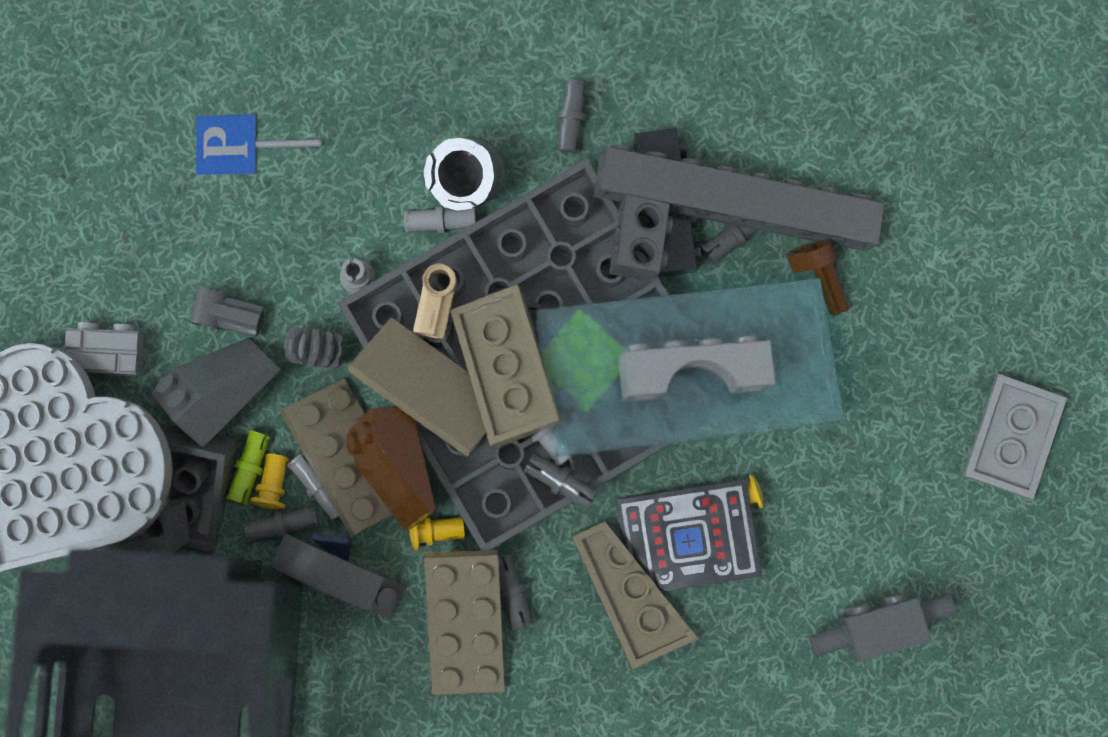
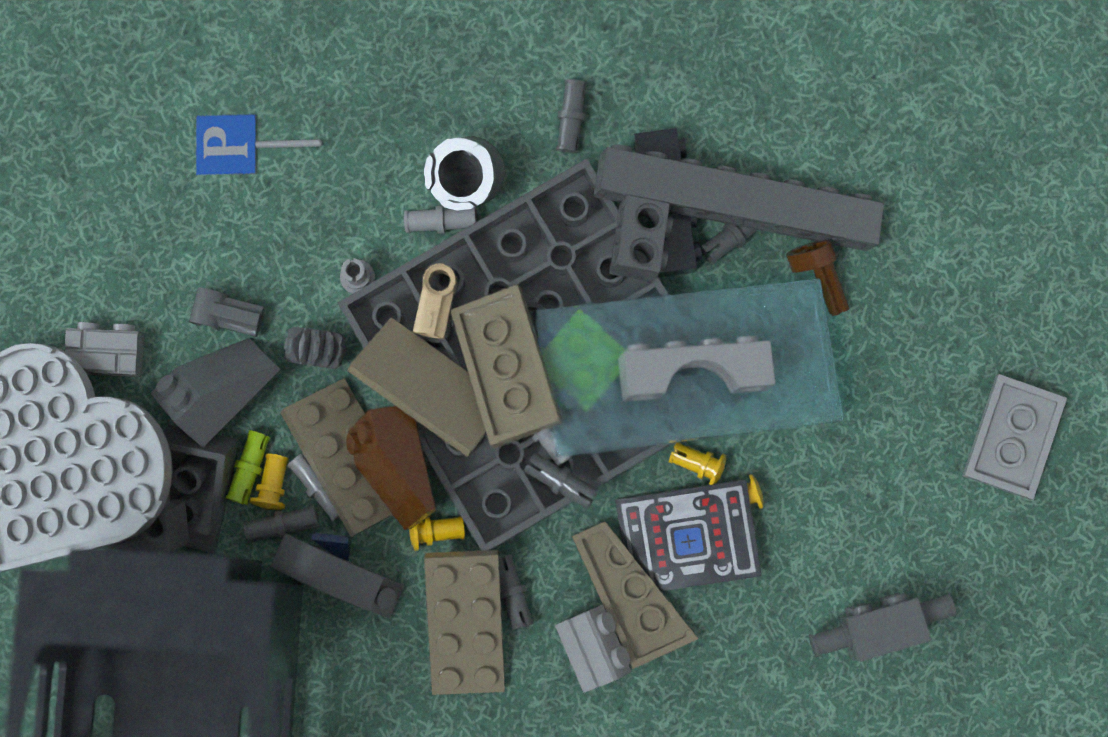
none -> light grey brick [555,604,632,693]
none -> yellow pin [669,441,726,485]

